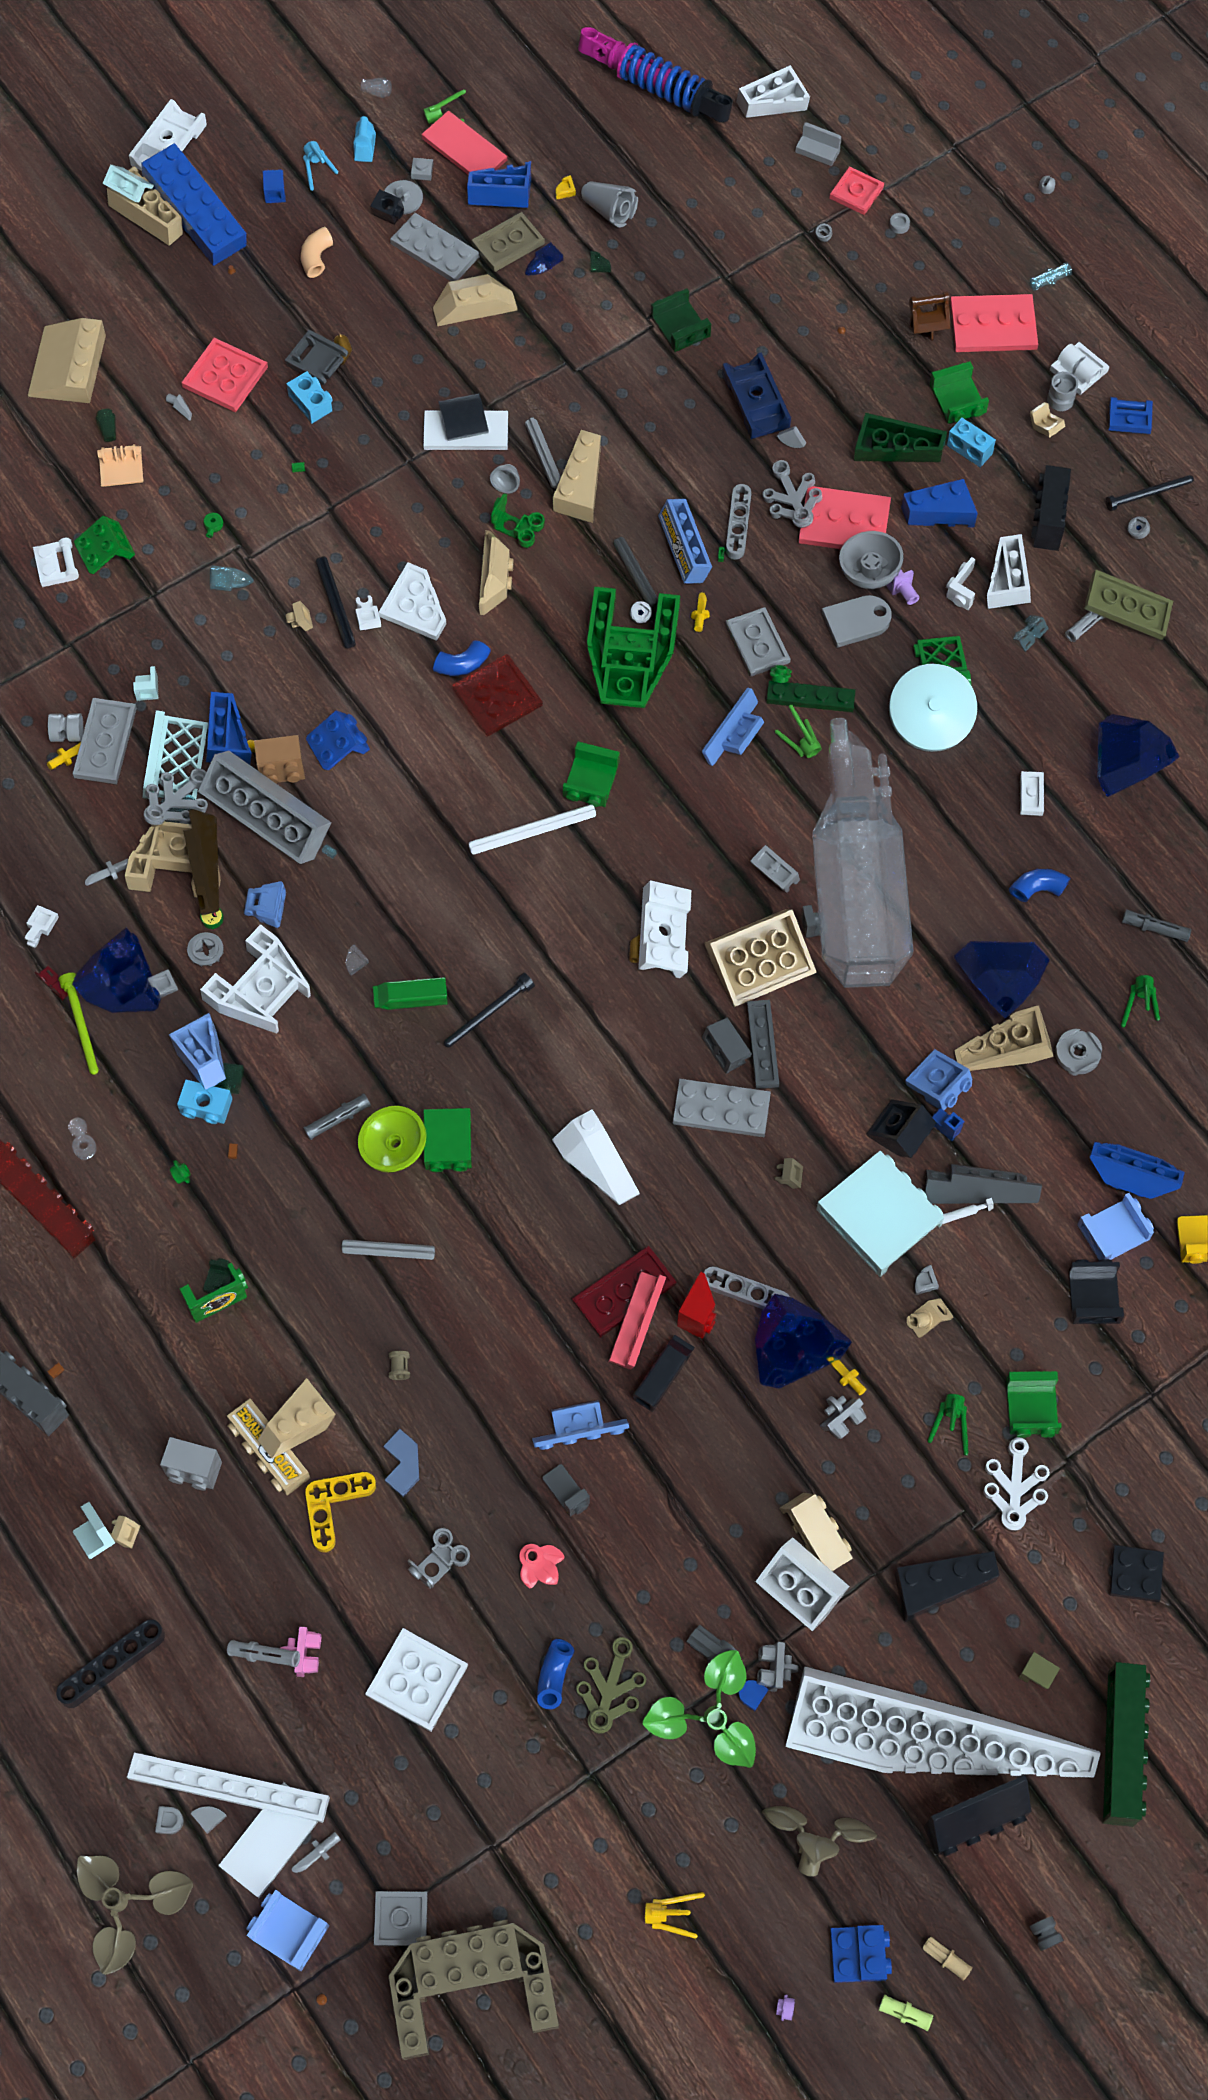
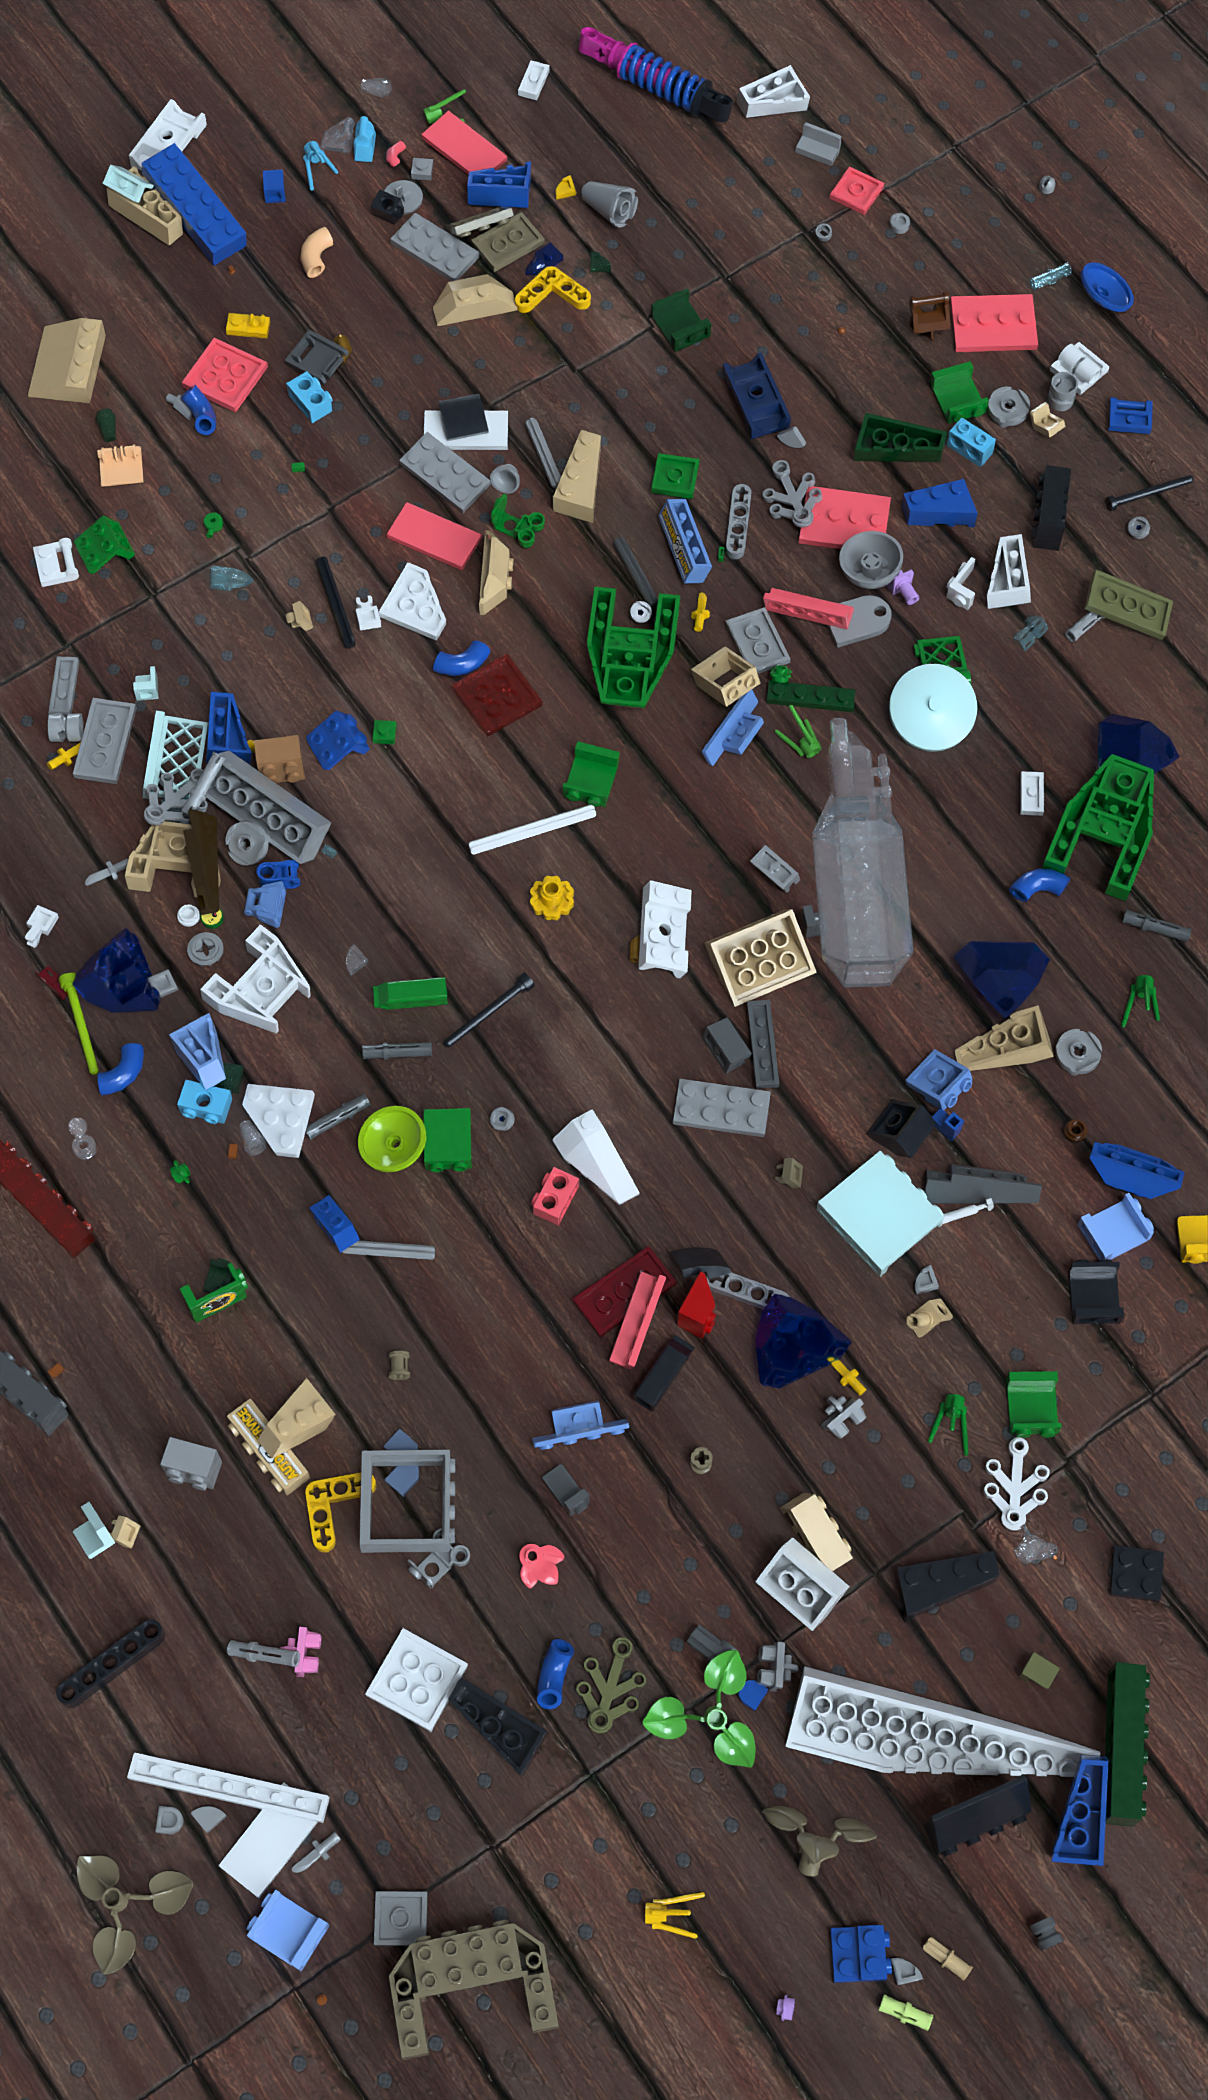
none -> light grey tile [48,656,80,717]
none -> blue cylinder [98,1043,144,1096]
none -> white plate [177,905,200,927]
none -> blue cylinder [180,384,216,435]
none -> light grey pin [181,752,226,814]
none -> light grey plate [225,820,270,865]
none -> yellow plate [226,313,270,338]
none -> clear cone [239,1120,266,1156]
none -> white plate [242,1084,315,1158]
none -> blue piece [257,860,301,889]
none -> blue brick [310,1195,360,1253]
none -> clear slope [320,117,355,153]
none -> light grey window [360,1450,455,1553]
none -> dark grey pin [362,1042,432,1060]
none -> green plate [373,720,397,745]
none -> coral arm [386,140,406,167]
none -> coral tile [387,502,482,571]
none -> light grey plate [399,432,491,513]
none -> plate [446,206,514,237]
none -> black wedge [448,1678,549,1777]
none -> light grey tile [490,1107,515,1131]
none -> yellow beam [515,266,591,313]
none -> white plate [518,61,550,100]
none -> yellow plant [530,876,574,920]
none -> coral brick [531,1167,579,1226]
none -> green plate [651,453,700,499]
none -> black slope [671,1247,731,1279]
none -> dark tan bush [690,1447,713,1474]
none -> tan window [691,647,760,707]
none -> coral fence [763,588,854,630]
none -> light grey tile [891,1958,923,1986]
none -> light grey plate [987,386,1030,428]
none -> clear animal [1014,1524,1058,1565]
none -> green wedge [1042,754,1154,901]
none -> blue wedge [1050,1755,1108,1866]
none -> reddish brown plate [1064,1119,1088,1142]
none -> blue dish [1081,262,1134,312]

